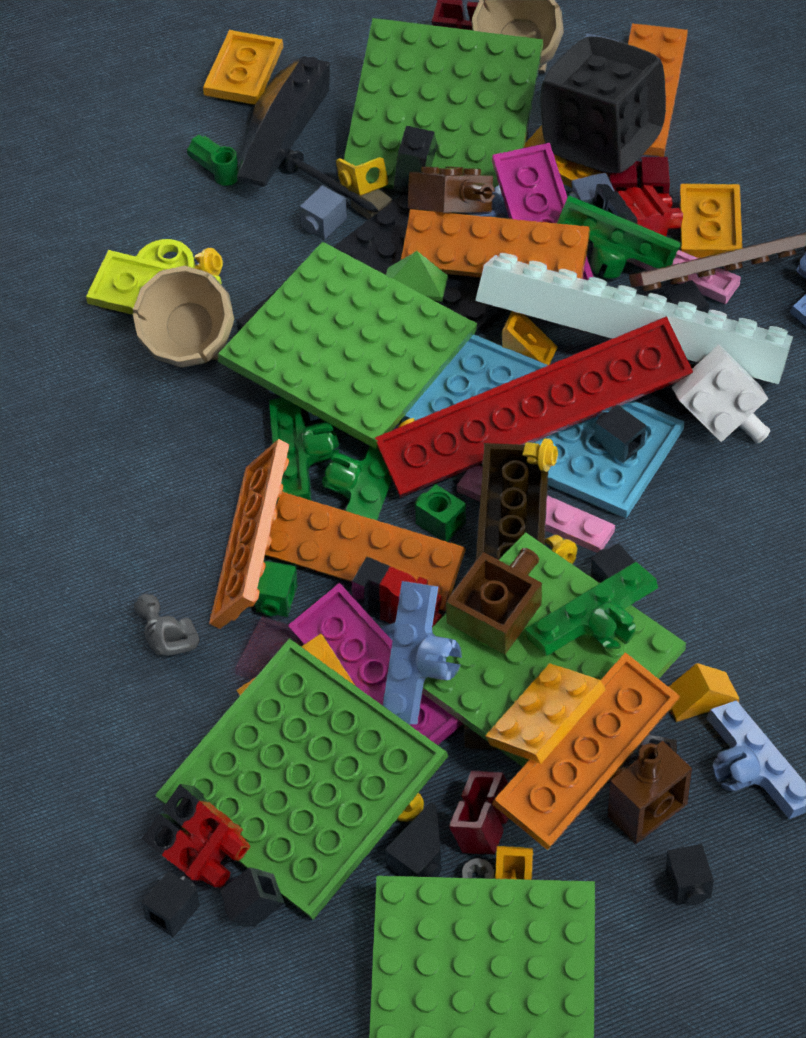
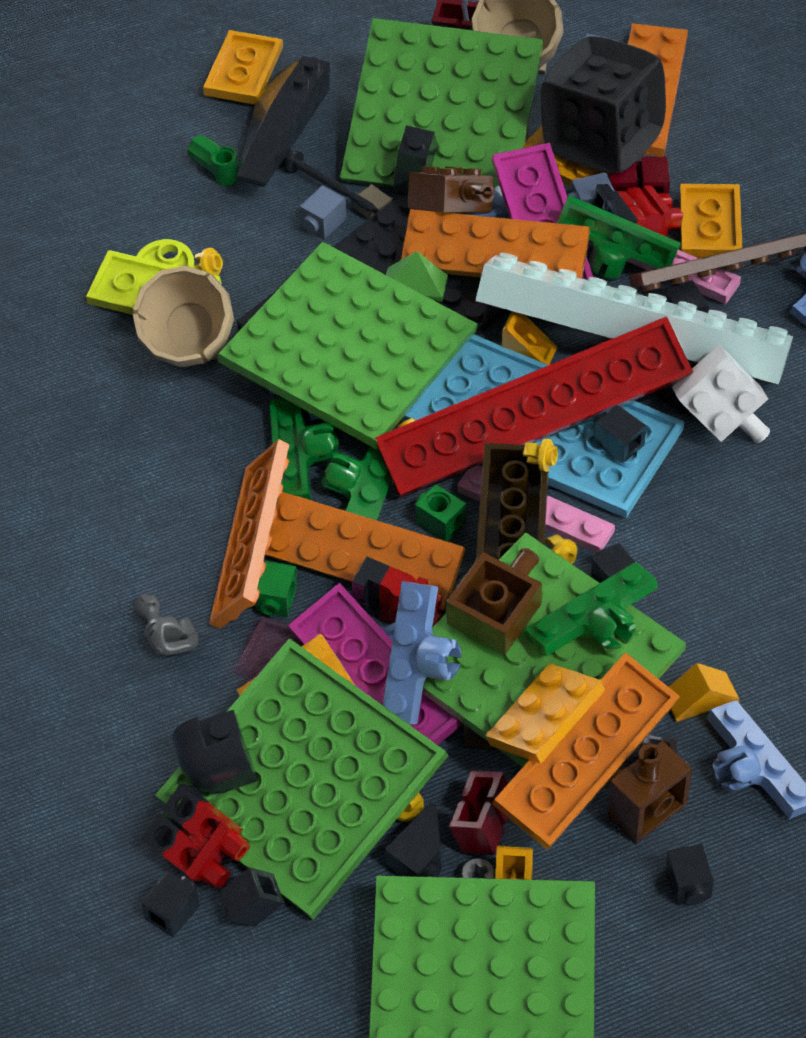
yellow bracket [336,157,388,196] -> none
none -> black brick [172,710,258,795]

